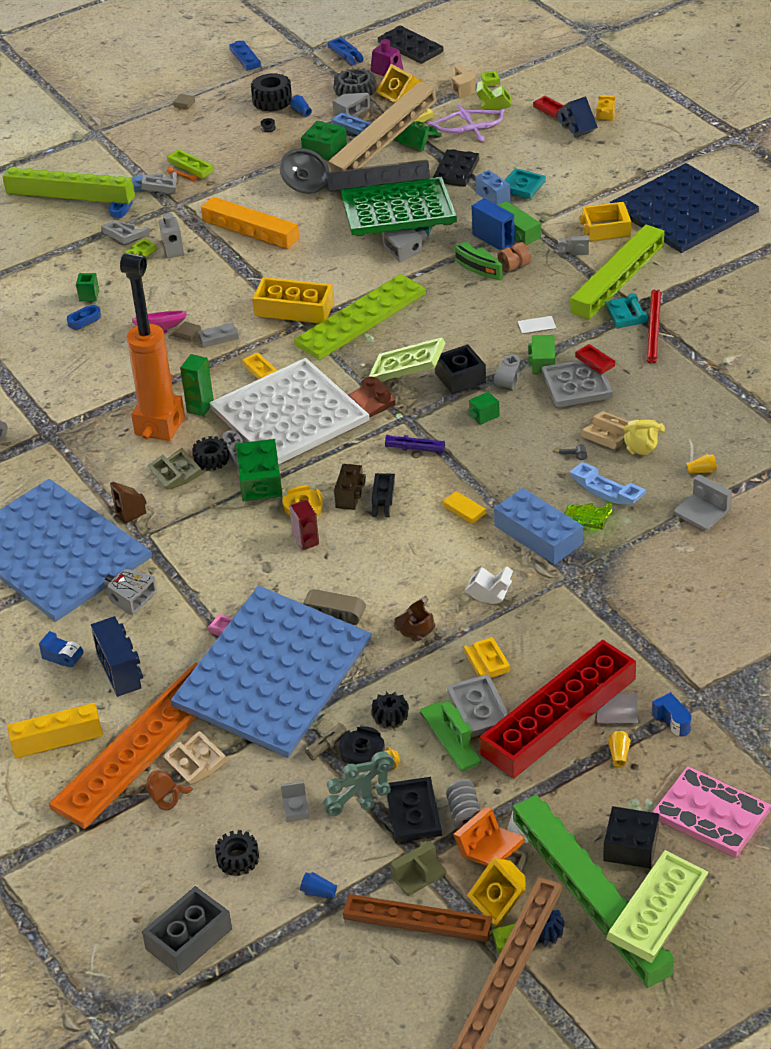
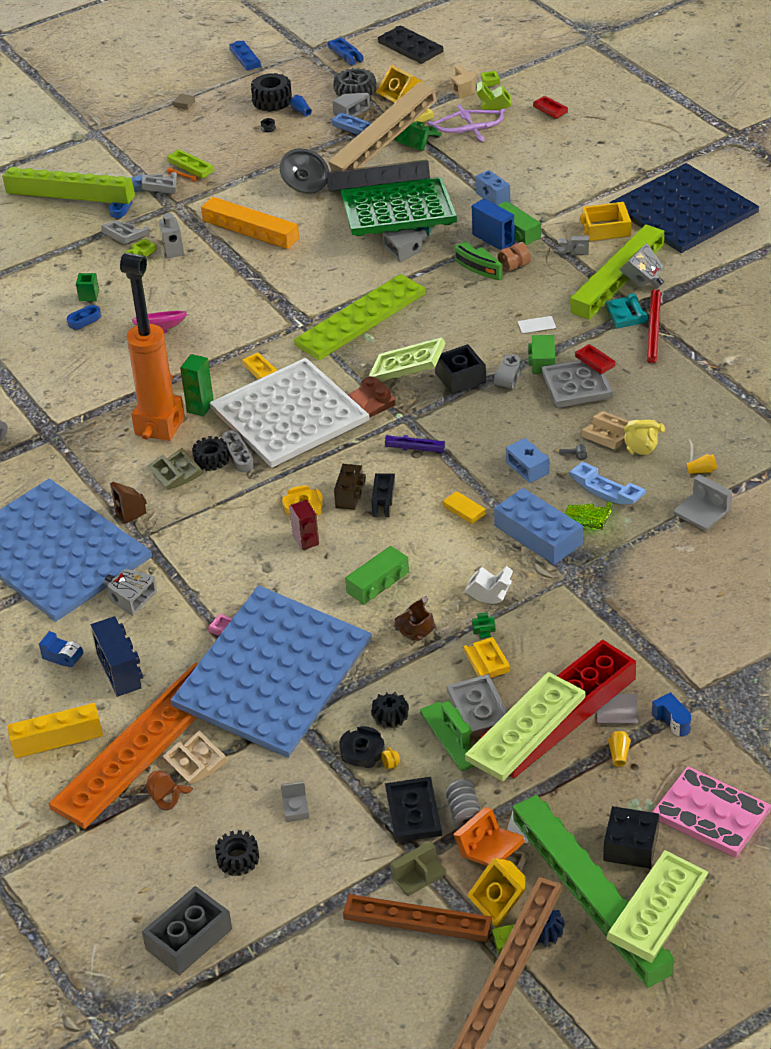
dark tan tile [175,321,201,341] -> none
light grey plate [198,323,239,348] -> none
green bracket [236,439,283,501] -> none
yellow brick [252,277,334,324] -> none
blue cone [300,872,337,899] -> none
green brick [301,121,347,161] -> none
dark tan beam [303,589,366,625] -> none
dark tan pin [305,723,347,761] -> none
sand green plant [323,752,394,816] -> none
magenta torso [370,39,404,76] -> none
black plate [433,149,479,187] -> none
green brick [468,391,500,425] -> none
teal plate [504,168,546,199] -> none
dark blue brick [557,96,598,138] -> none
yellow brick [596,95,615,121] -> none
none -> bright green brick [345,545,409,605]
none -> yellowish green plate [465,672,585,782]
none -> green gear [472,612,496,638]
none -> medium blue brick [506,438,550,483]
none -> light grey torso [619,243,664,289]

